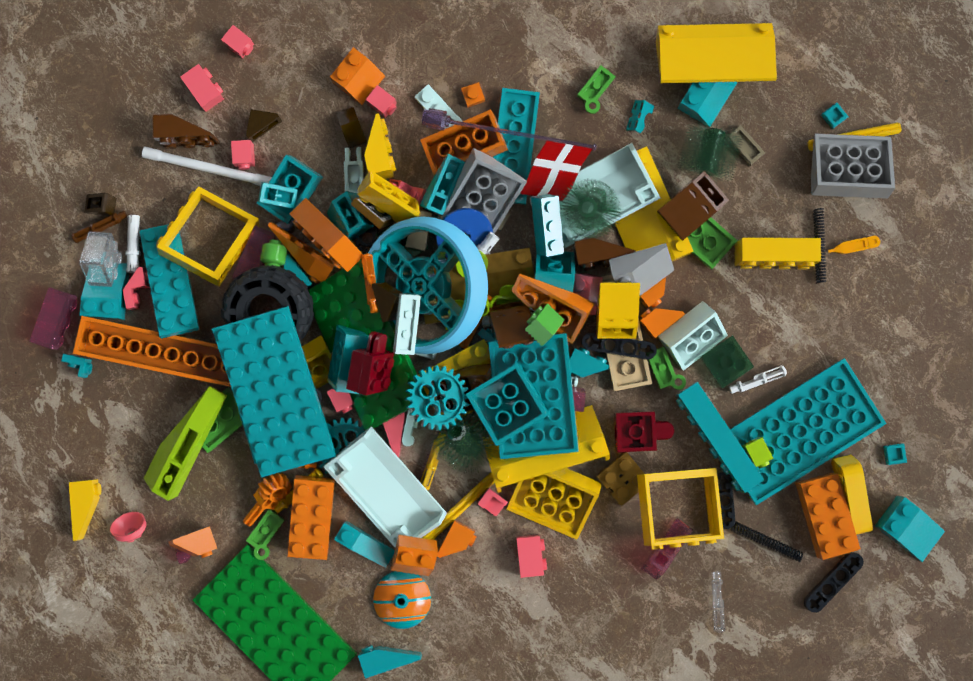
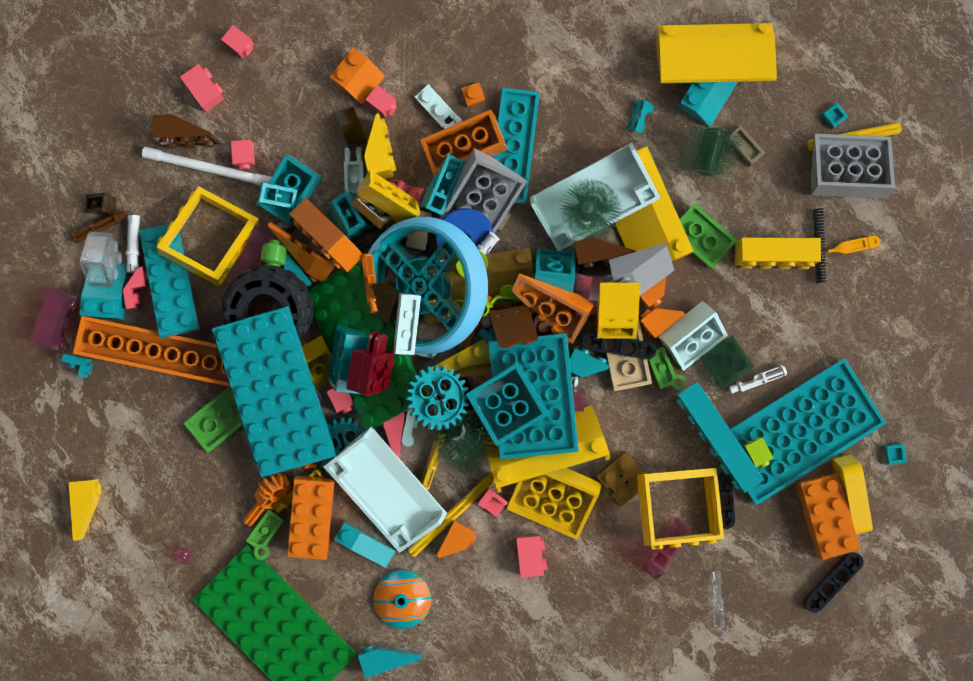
coral piece [110,512,146,543] -> none
lime wedge [144,386,227,501] -> none
orange slope [169,526,217,558] -> none
dark brown slope [246,109,282,142] -> none
orange slope [391,534,438,576] -> none
flag [421,108,597,201] -> none
bright green brick [525,304,564,346] -> none
brick [531,194,564,257] -> none
bright green hinge [577,65,616,114] -> none
dark red brick [614,412,674,452] -> none
reddish brown slope [657,171,729,241] -> none
black piece [731,521,803,562] -> none
teal slope [875,496,945,562] -> none

